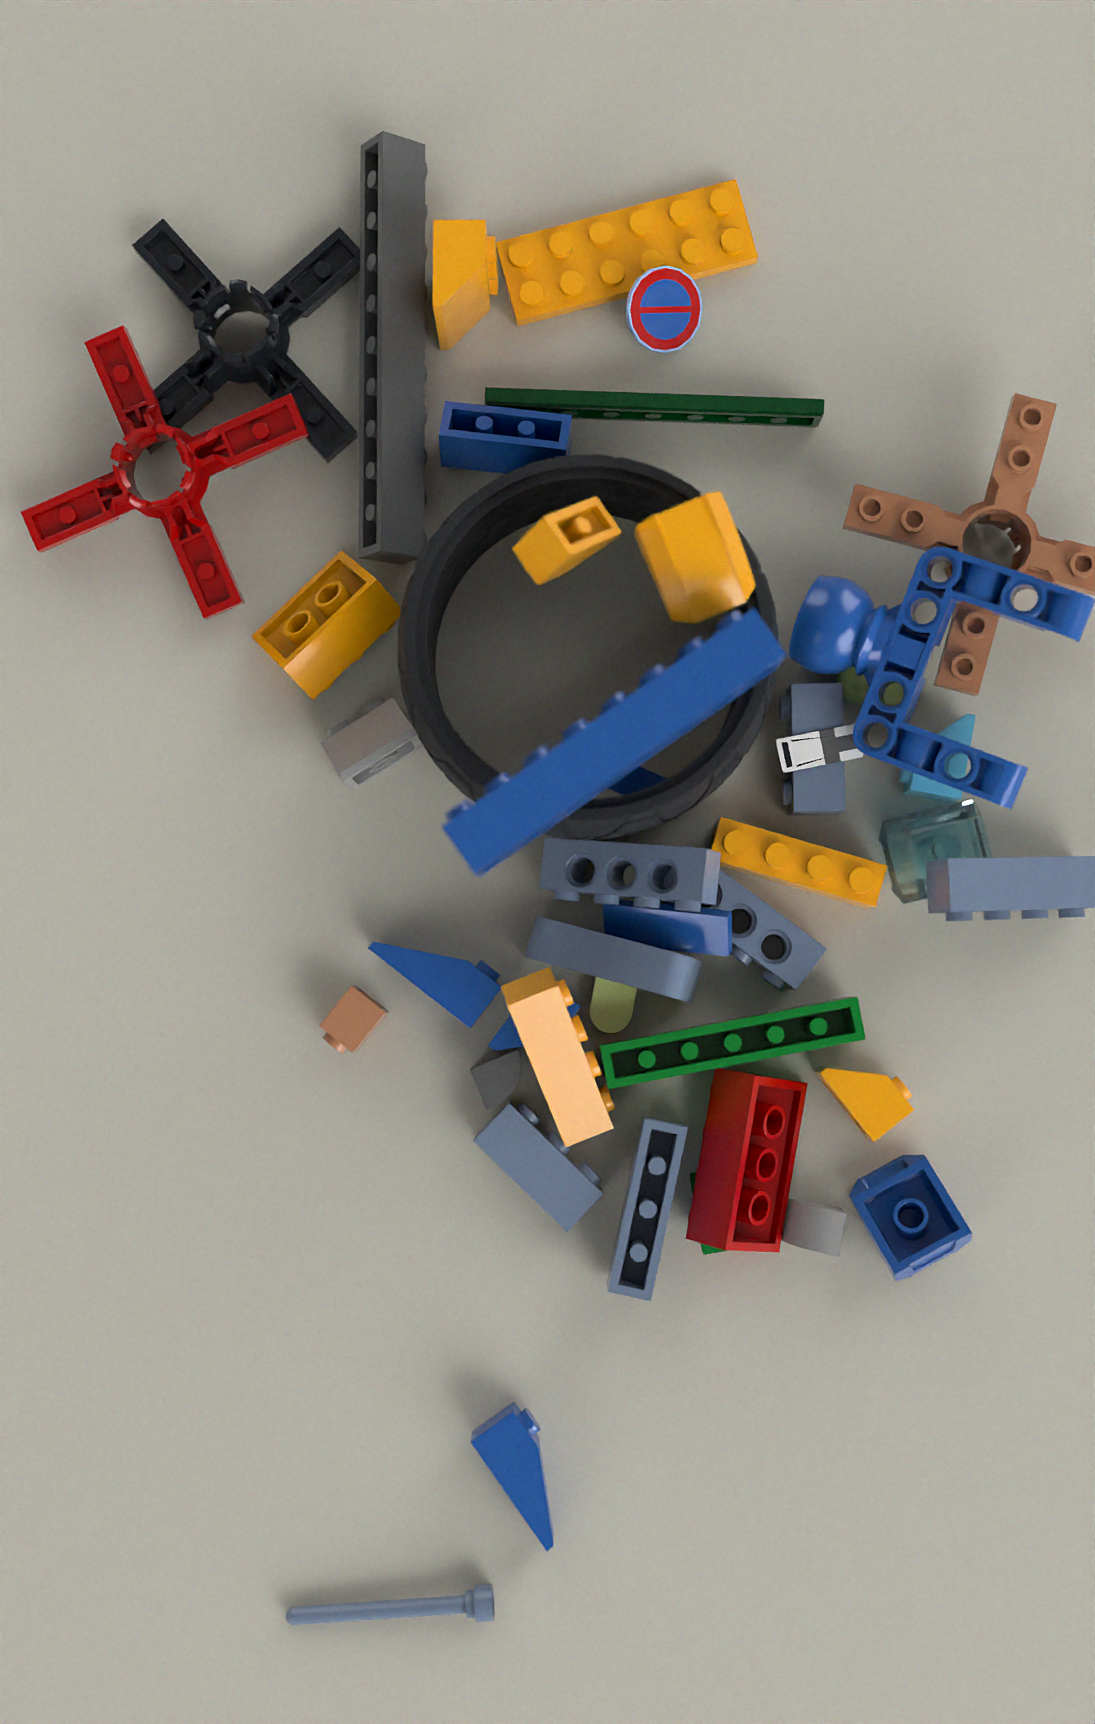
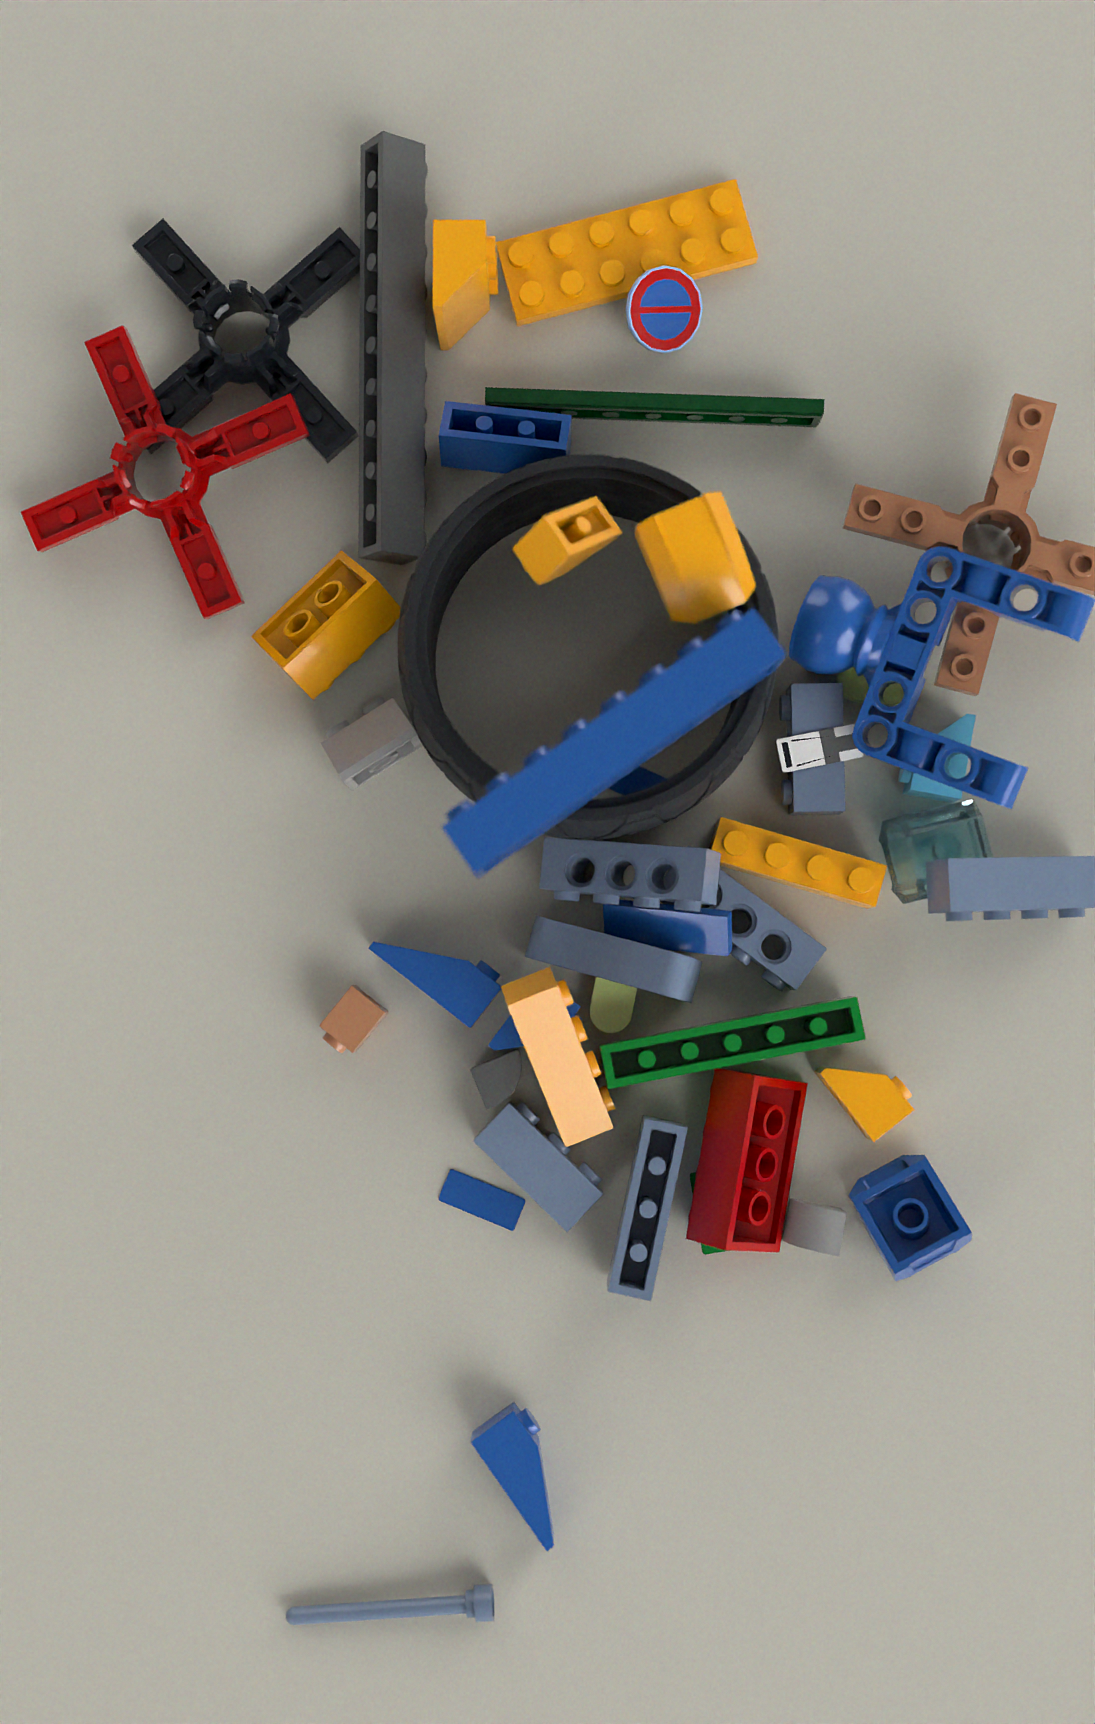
none -> blue sticker [439,1169,525,1231]

